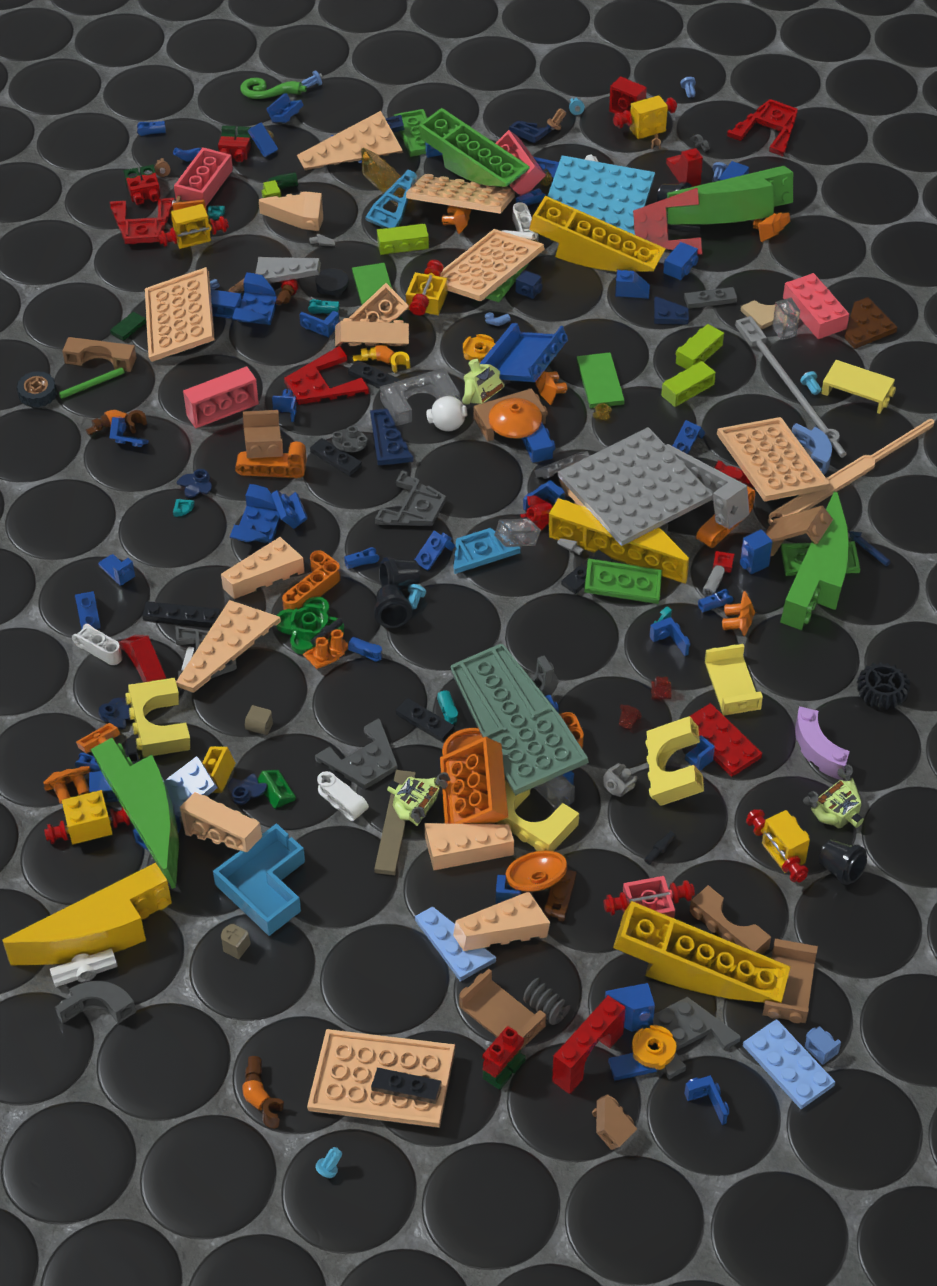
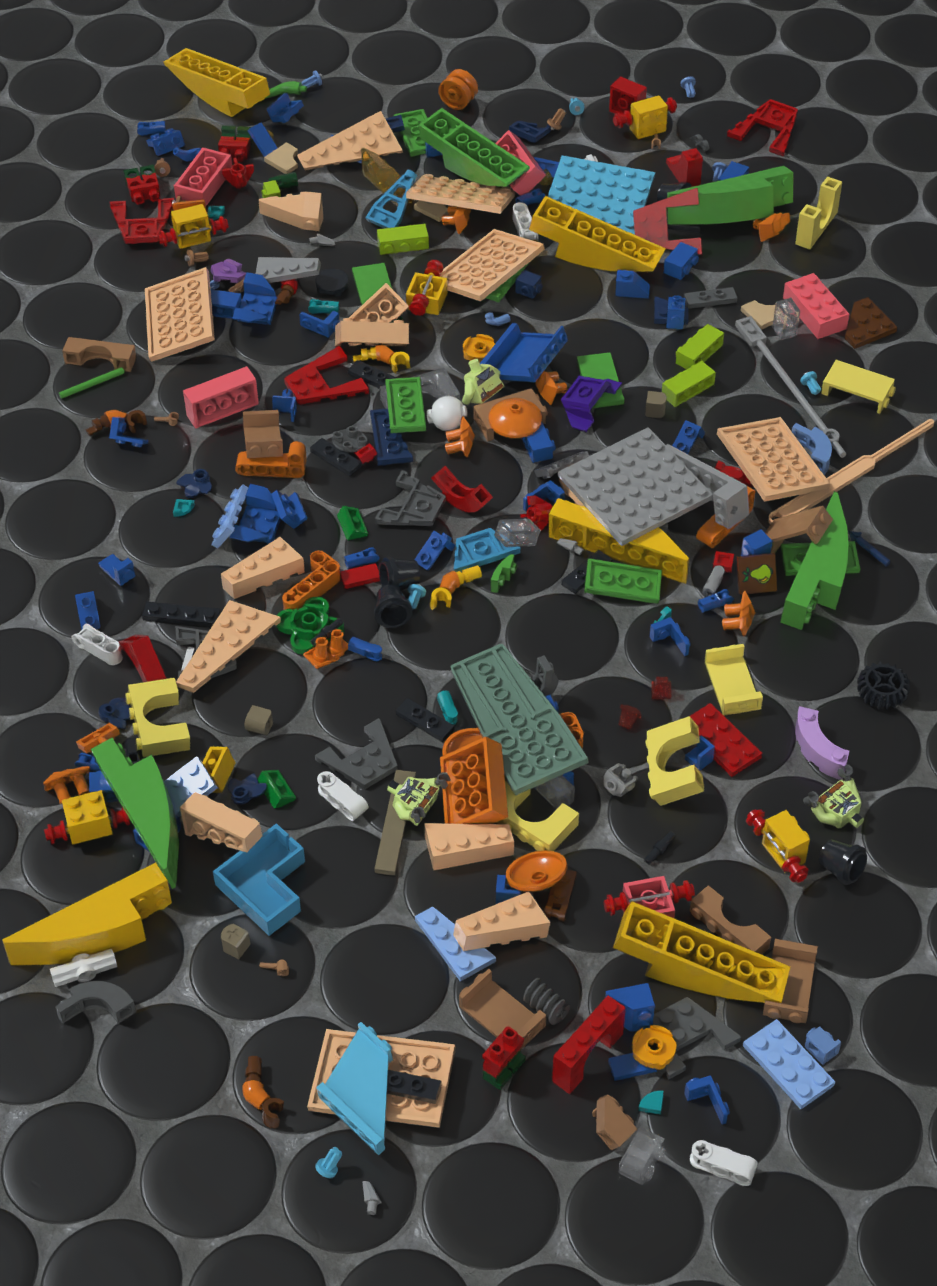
black wheel [17,371,57,408] -> none
dark green tile [110,312,146,341] -> none
white piece [502,230,537,240] -> none
clear yellow plate [593,403,612,420] -> none
none -> blue bracket [146,128,185,156]
none -> medium nougat hand [154,412,179,426]
none -> yellow slope [164,48,270,117]
none -> medium nougat piece [185,250,208,266]
none -> medium lavender plate [211,259,246,283]
none -> light blue wing [212,484,248,549]
none -> red brick [222,158,254,188]
none -> medium nougat hand [259,960,289,976]
none -> tan tile [264,142,298,174]
none -> medium azure piece [316,1022,393,1155]
none -> green slope [337,506,368,540]
none -> red tile [340,563,380,589]
none -> red plate [355,443,377,463]
none -> light grey bar [362,1181,381,1215]
none -> bright green tile [385,377,426,433]
none -> tan tile [414,200,449,222]
none -> yellow piece [430,565,482,610]
none -> red arch [431,466,493,512]
none -> orange wheel [438,69,478,110]
none -> orange connector [445,416,475,457]
none -> bright green slope [491,554,517,593]
none -> dark purple piece [561,376,622,432]
none -> clear brick [619,1127,666,1185]
none -> teal tile [638,1091,664,1115]
none -> dark tan piece [645,391,667,418]
none -> blue bracket [666,296,685,329]
none -> white piece [690,1140,758,1186]
none -> reddish brown tile [737,553,777,595]
none -> light yellow arch [795,176,842,249]

